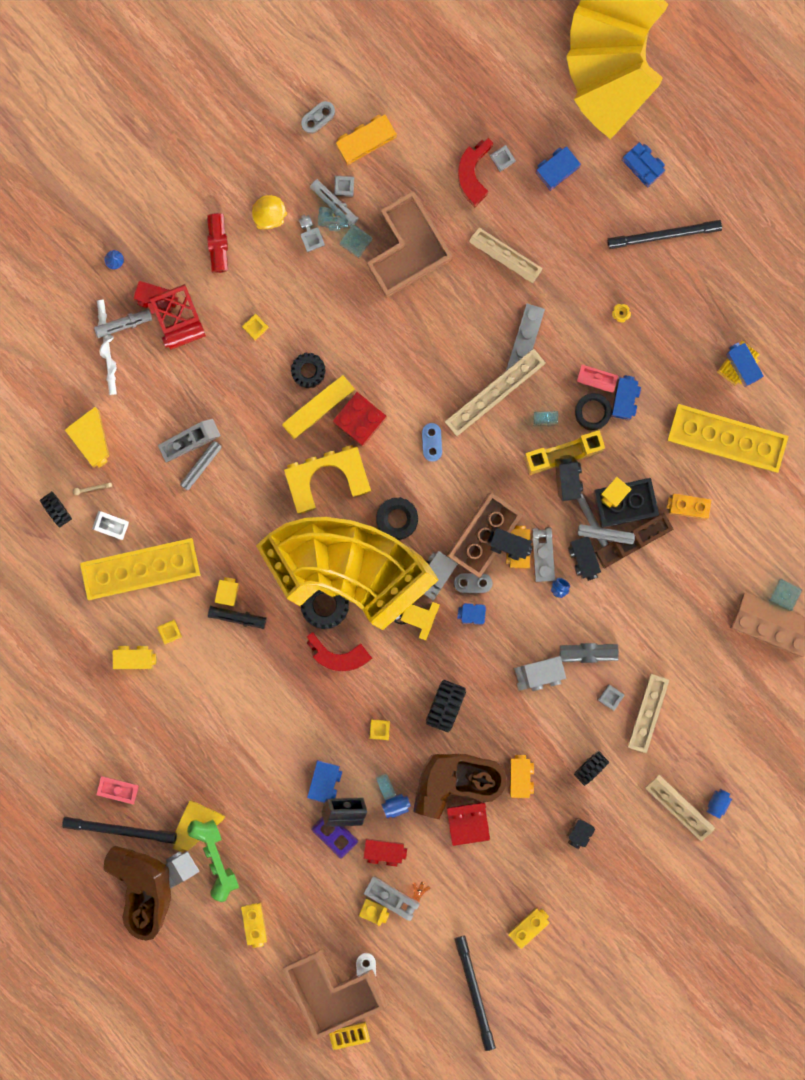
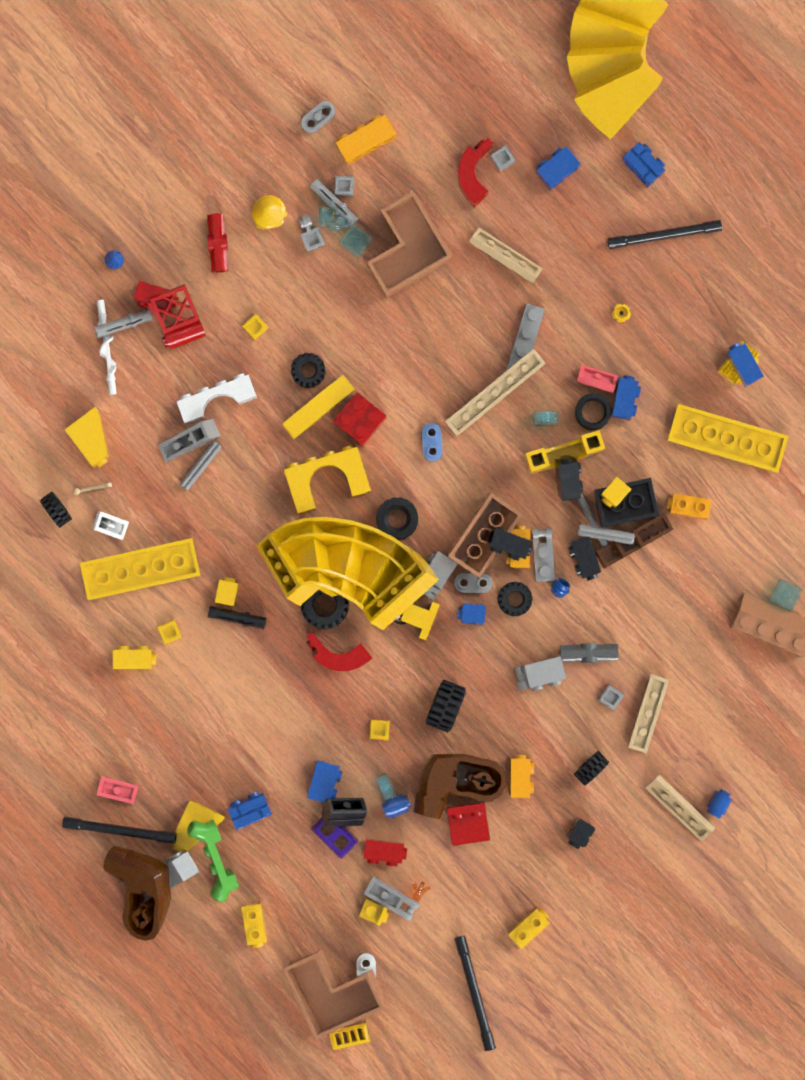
none -> white arch [177,373,257,425]
none -> blue brick [227,791,272,830]
none -> black tyre [498,582,533,616]

